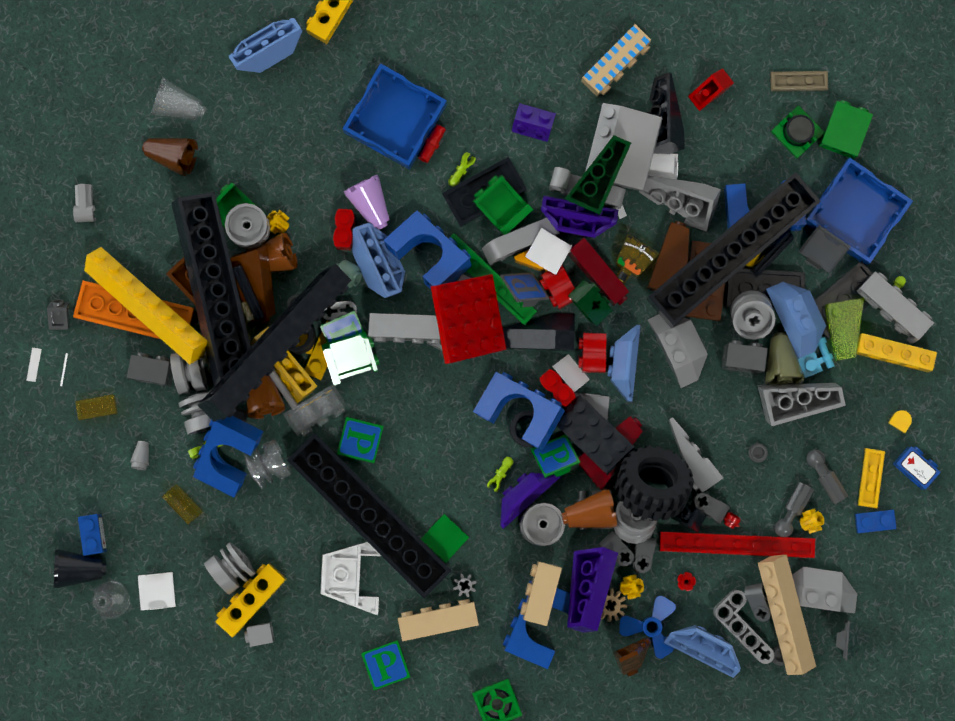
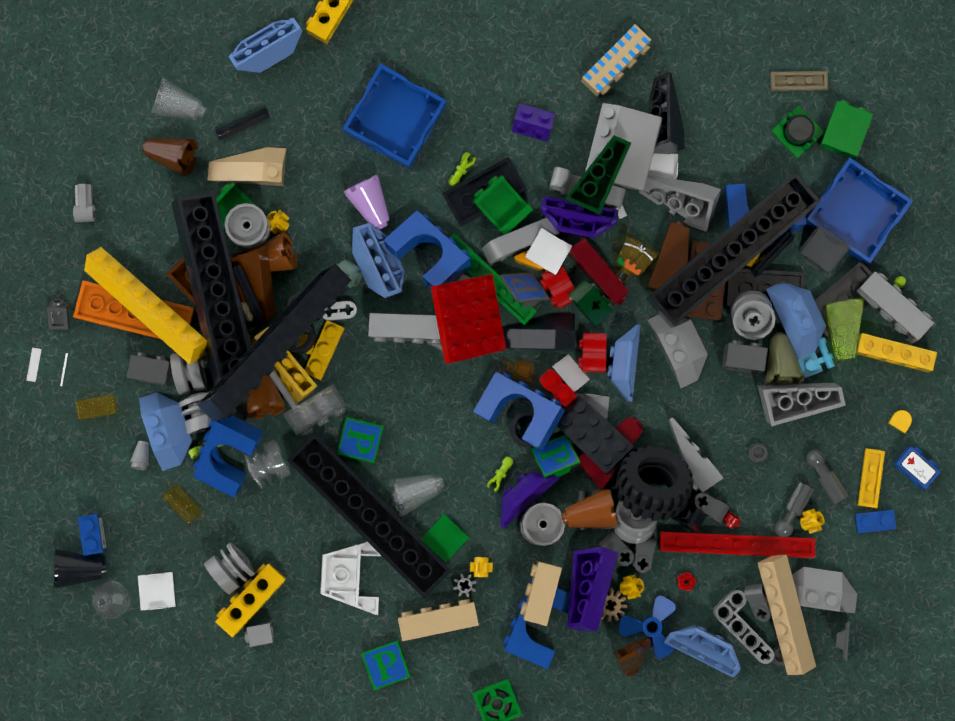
piece [320,310,364,343] -> none
panel [321,331,379,385] -> none
red brick [333,209,355,251] -> none
red pin [418,125,446,163] -> none
red slope [688,69,734,111] -> none
none -> medium blue wedge [139,392,192,471]
none -> tan wedge [208,147,286,186]
none -> black axle [216,108,269,140]
none -> clear cone [388,474,444,516]
none -> yellow gear [470,557,493,577]
none -> clear orange plate [500,360,534,382]

